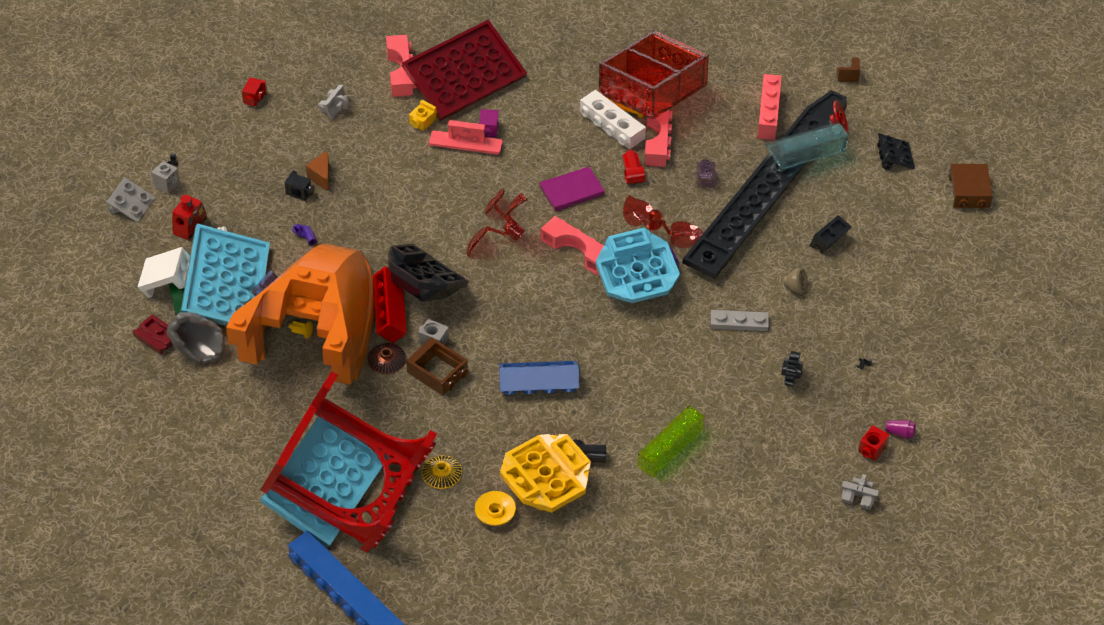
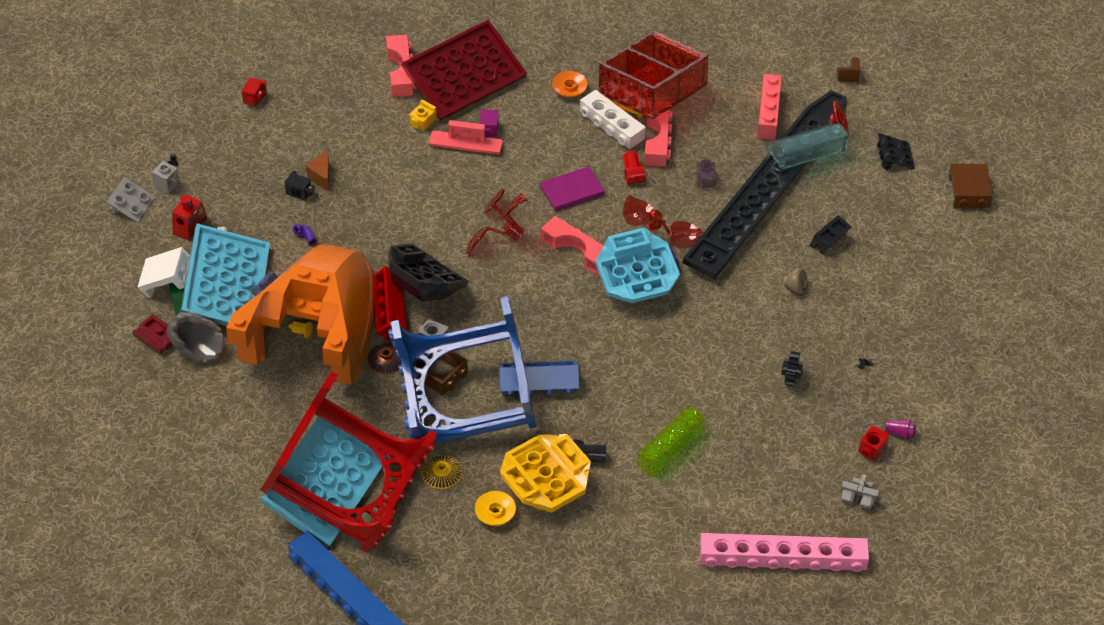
light grey hips [318,85,350,119] -> none
light grey plate [710,310,769,331] -> none
none -> blue arch [389,296,537,444]
none -> orange dish [552,71,587,97]
none -> bright pink brick [700,533,869,572]

